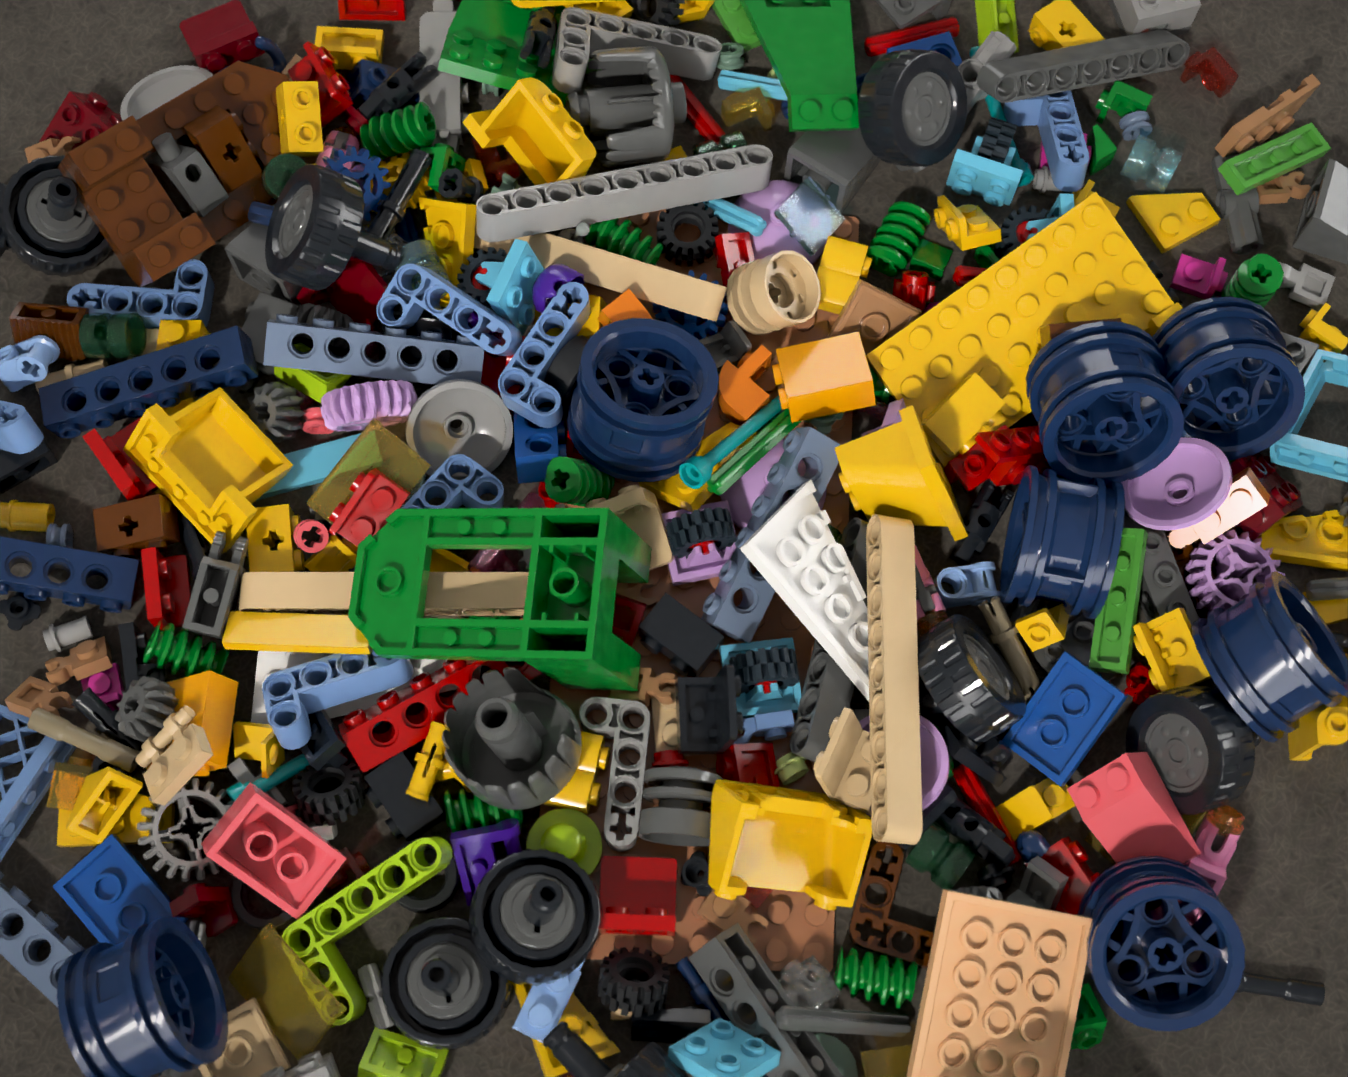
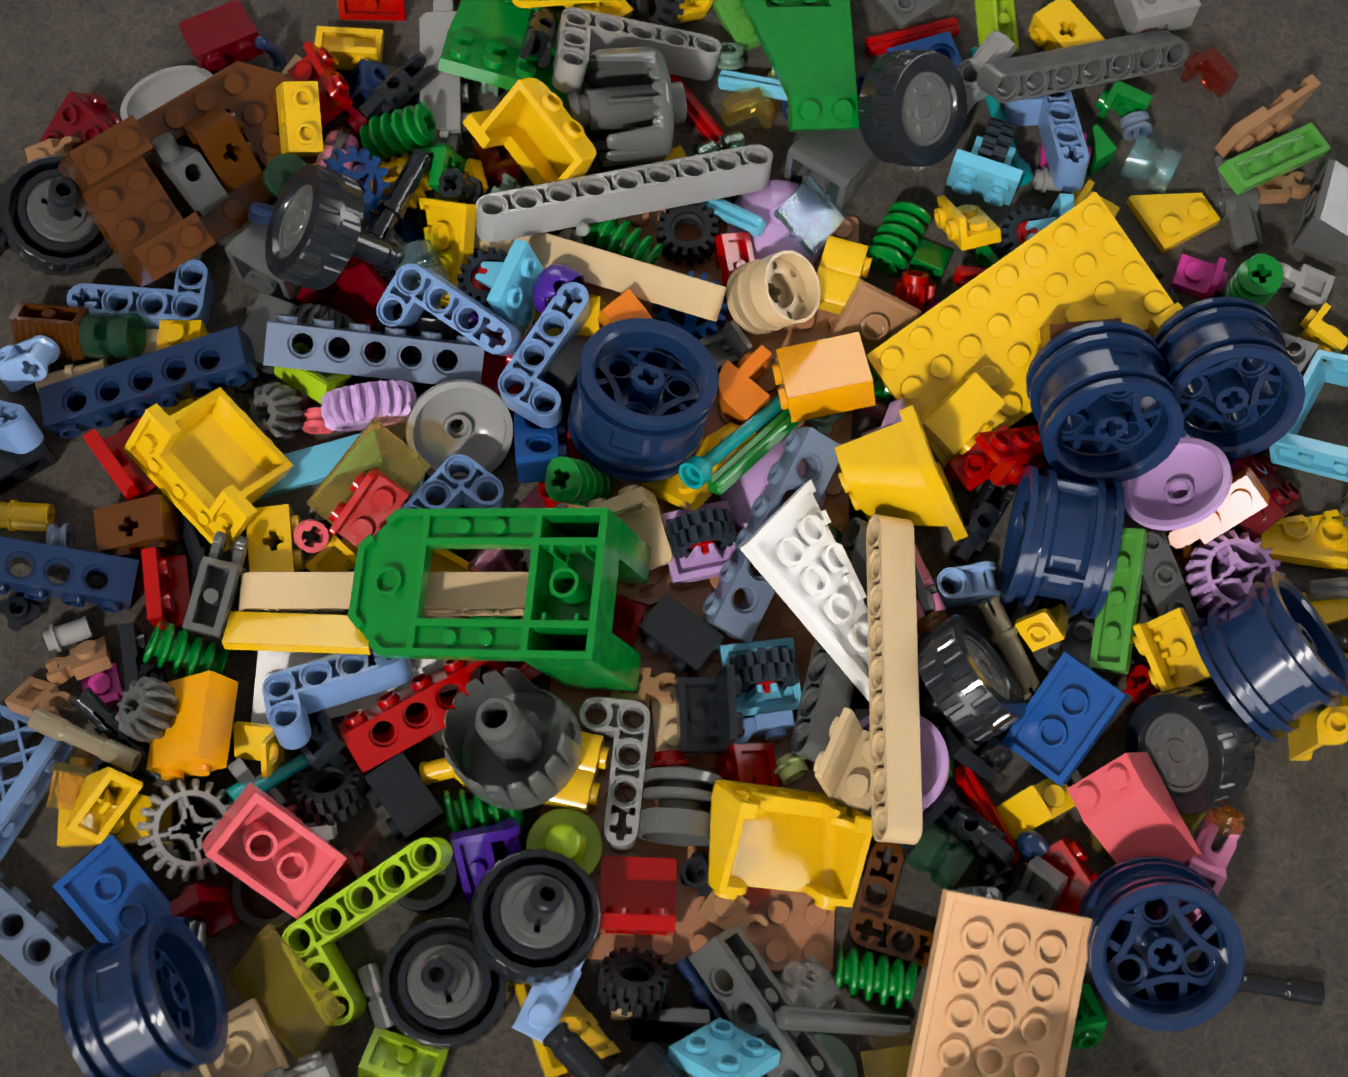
tan plate [135,705,214,806] -> none
yellow pin [405,721,447,801] -> none

